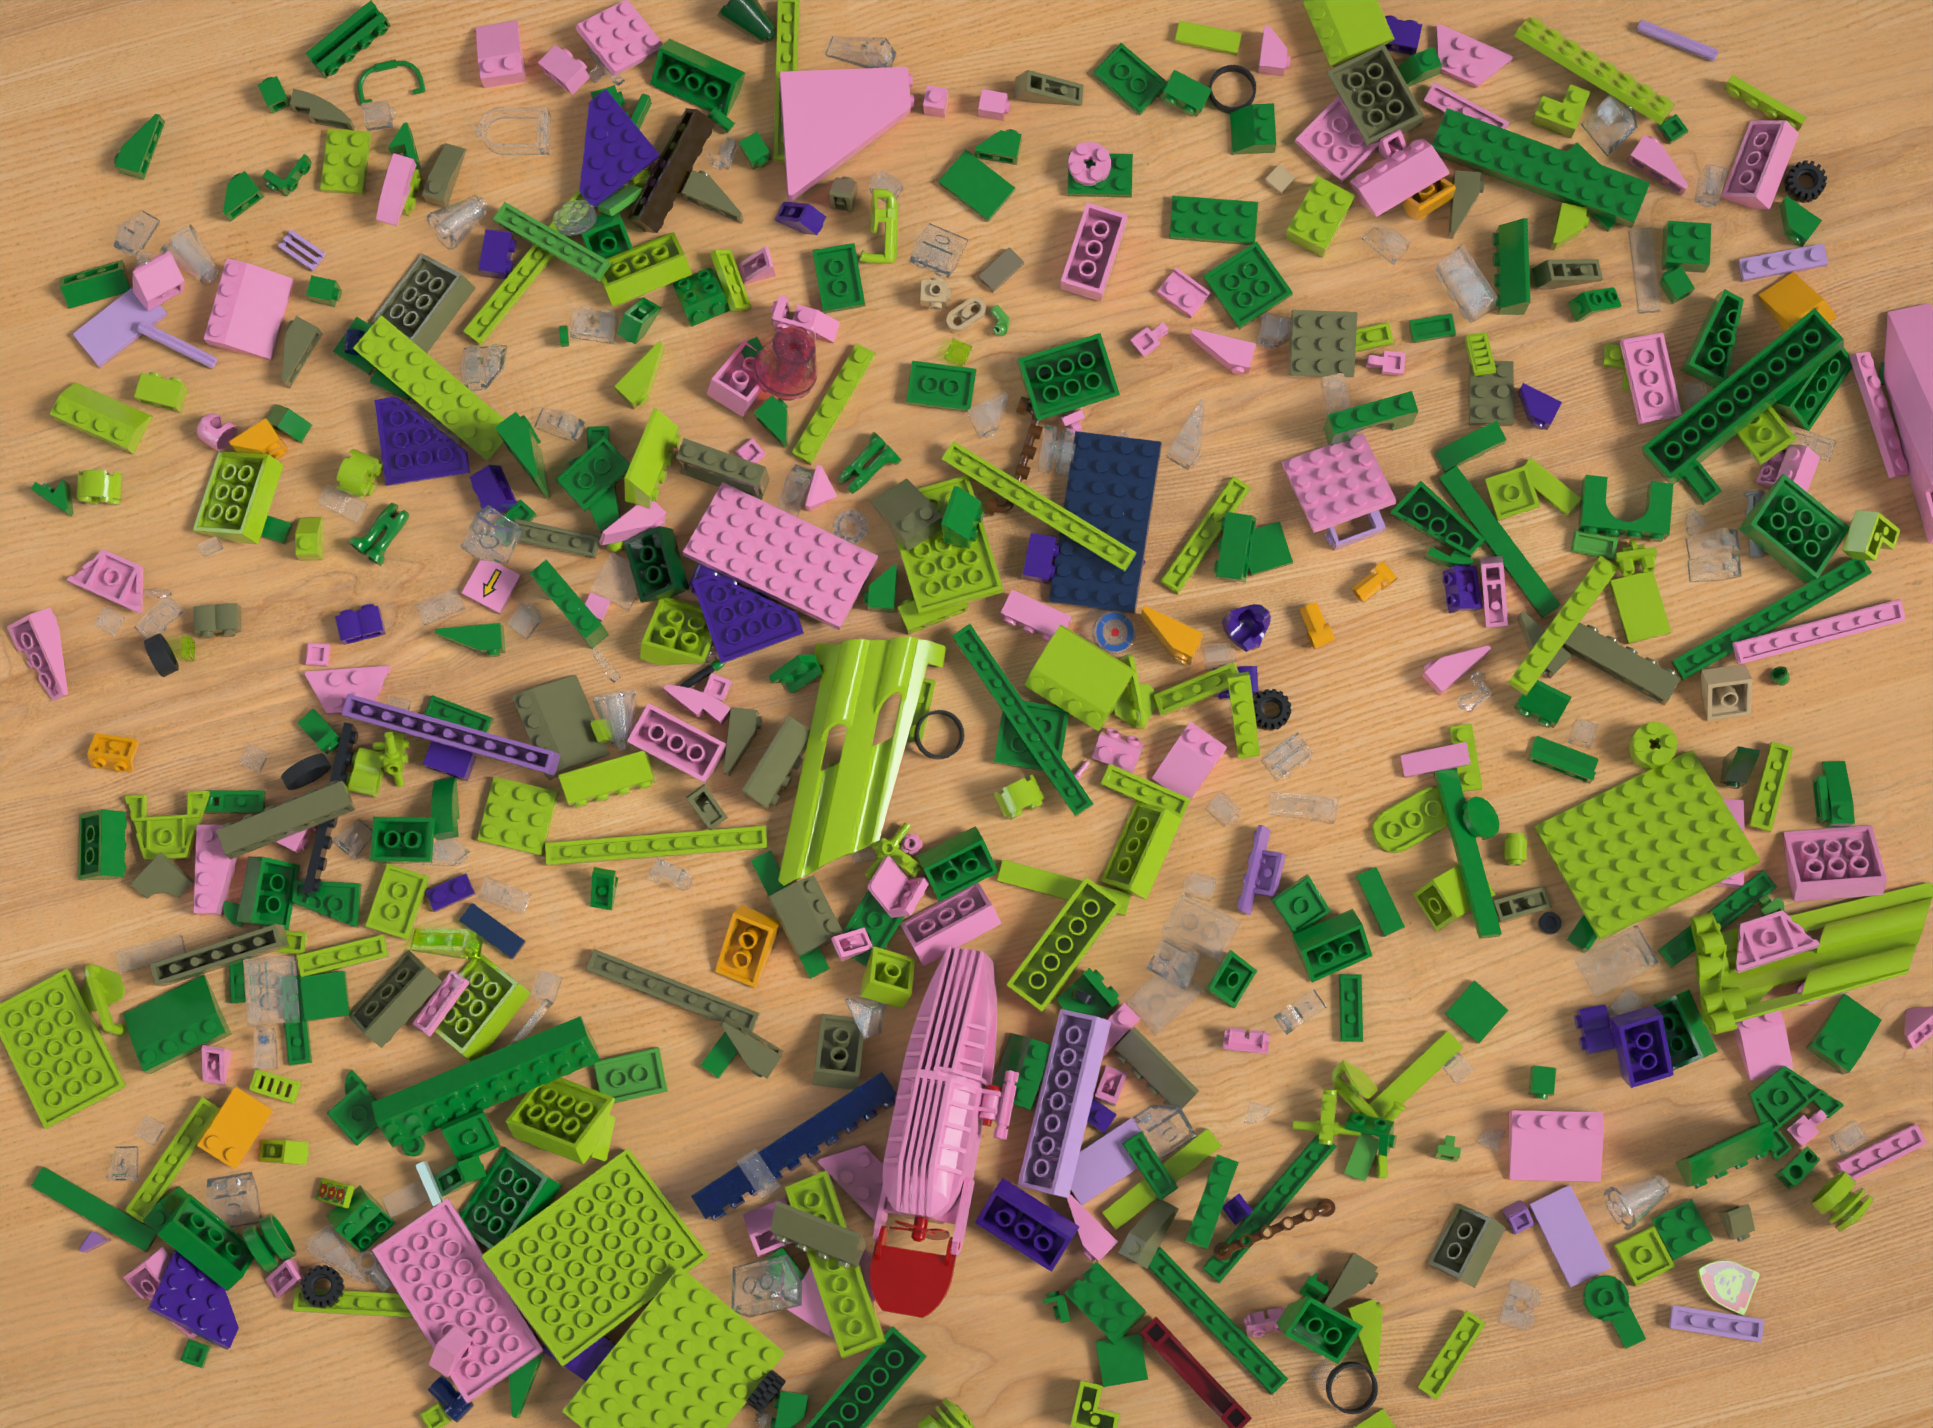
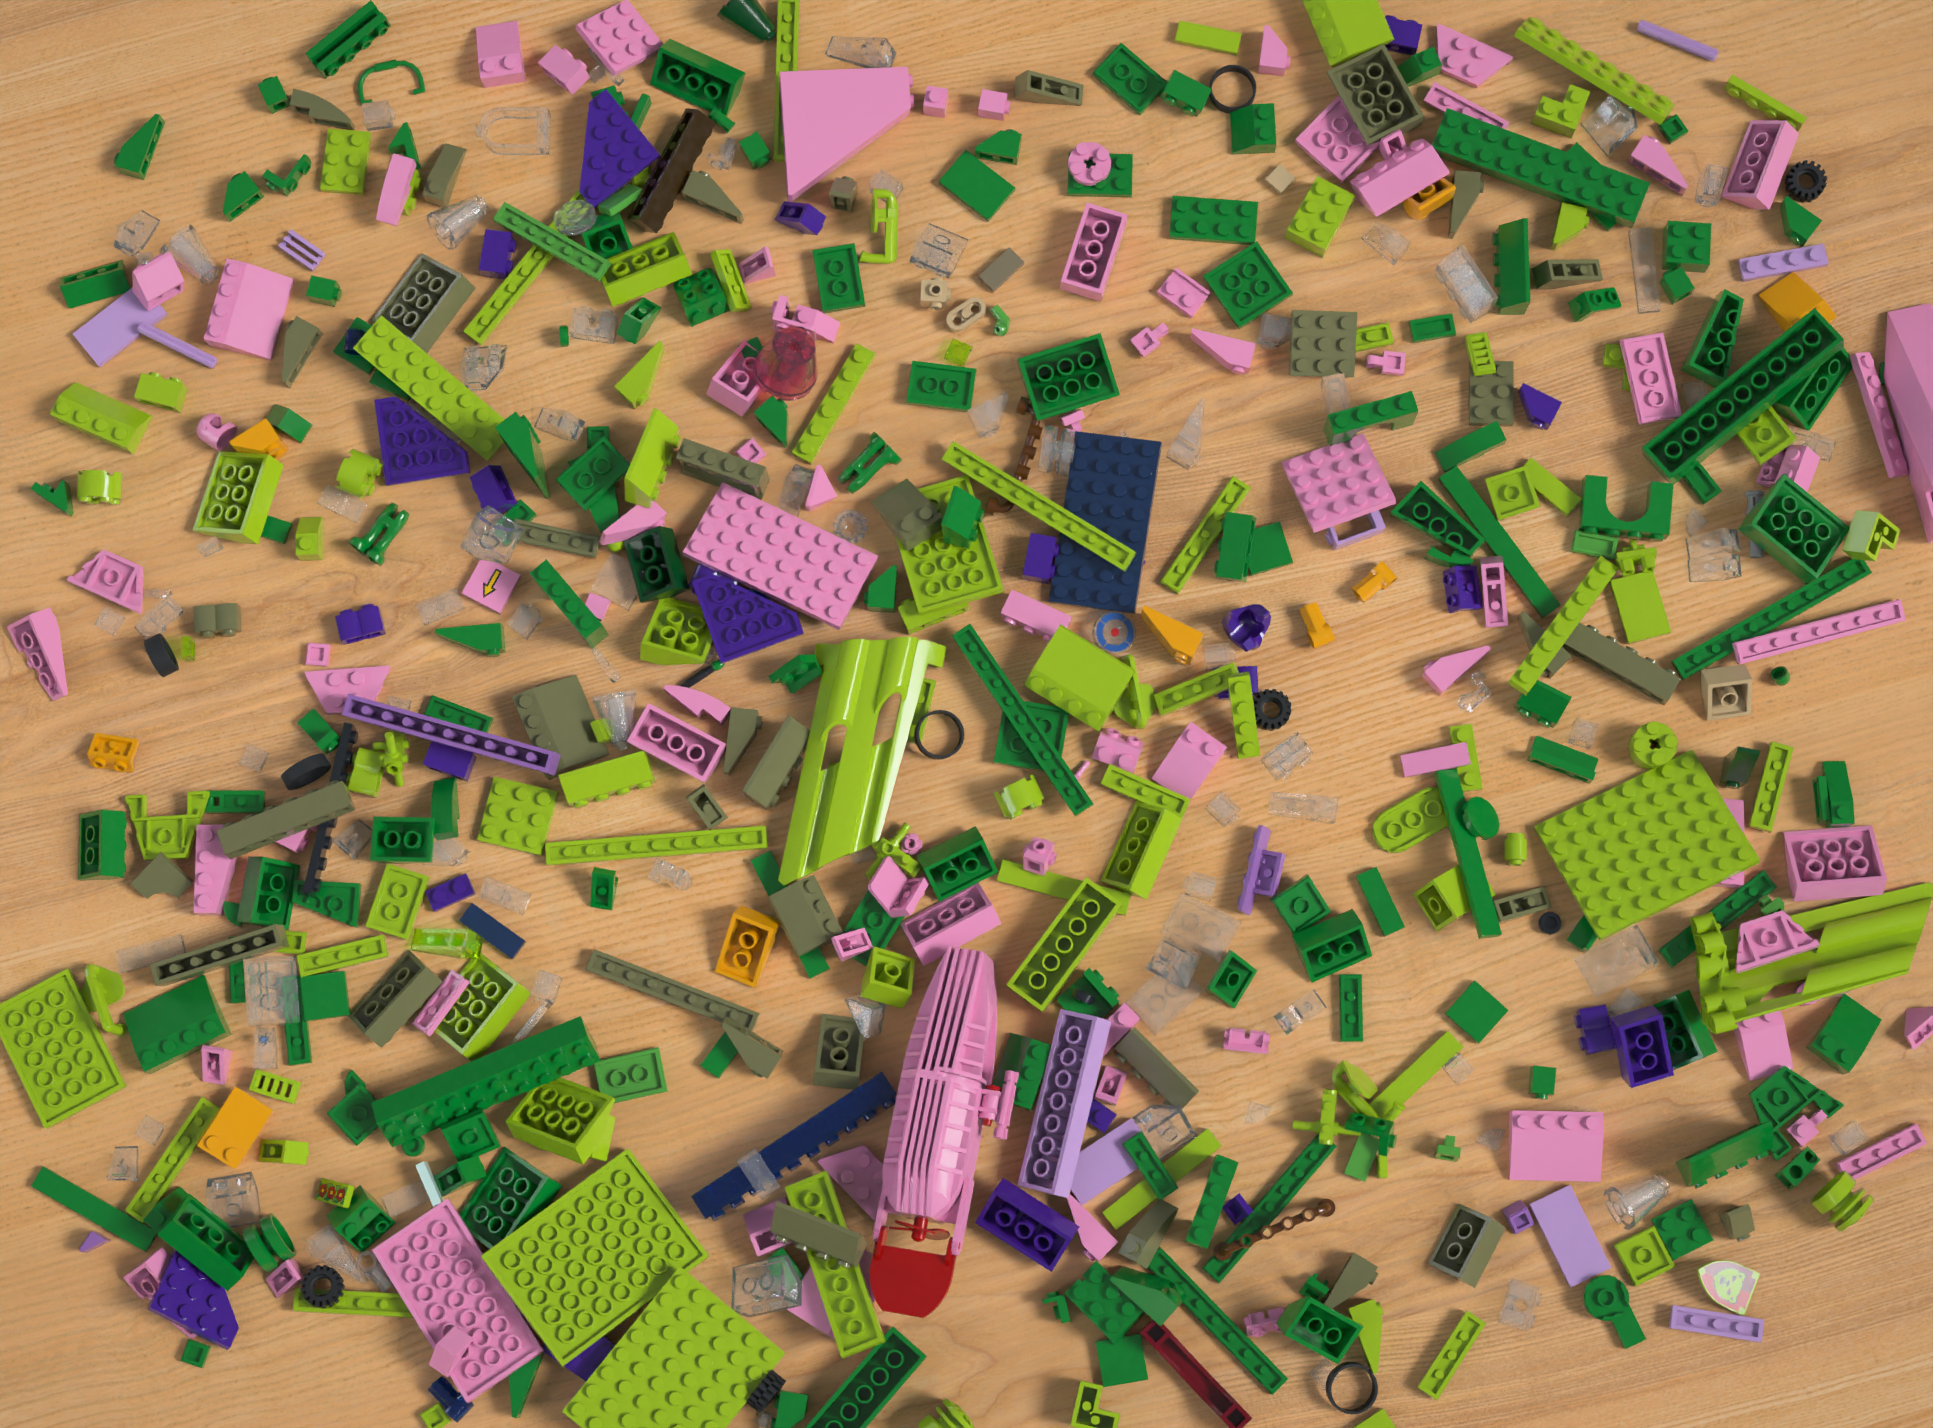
bright pink plate [703,673,732,702] -> none
none -> bright pink brick [1023,837,1057,876]
none -> green slope [1109,1266,1187,1326]

